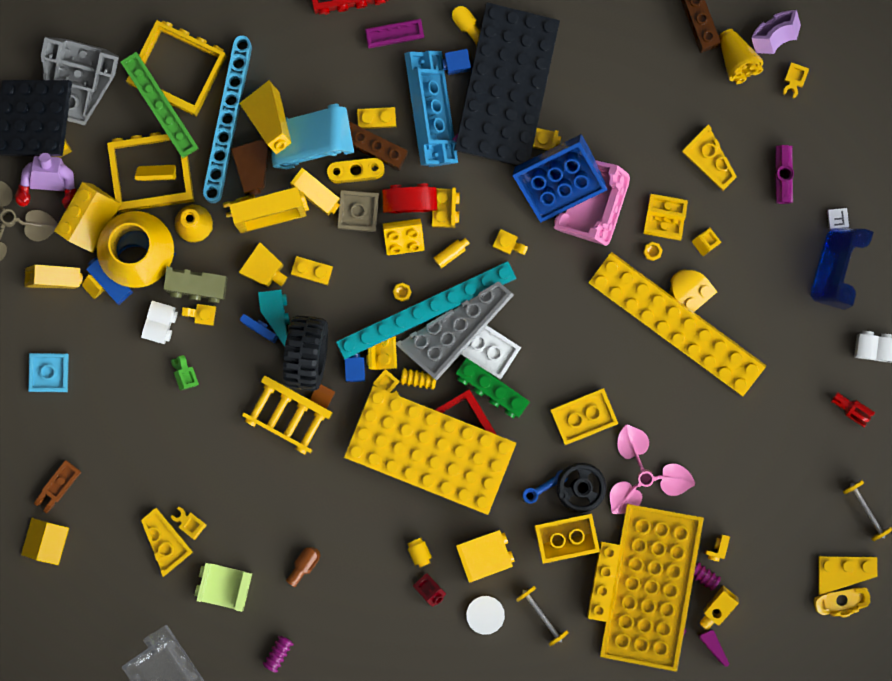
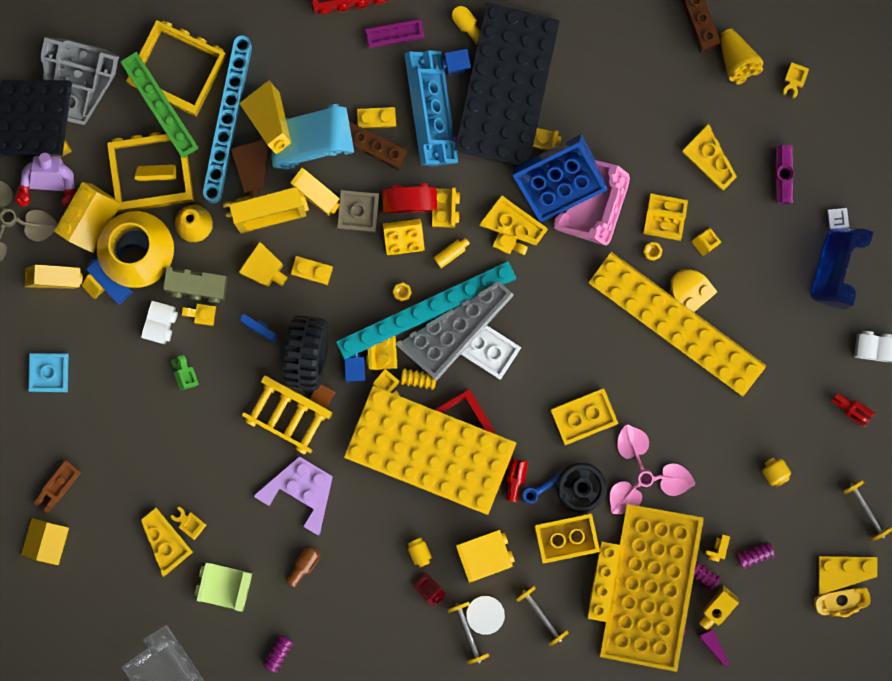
teal slope [258,290,290,346] -> none
yellow piece [327,158,385,184] -> none
green brick [456,358,530,419] -> none
lavender brick [751,10,801,54] -> none
none -> lavender wing [254,457,333,536]
none -> axle [447,602,489,665]
none -> yellow wing [479,196,548,245]
none -> red arm [506,458,528,502]
none -> magenta piece [737,541,775,569]
none -> yellow head [762,458,791,487]

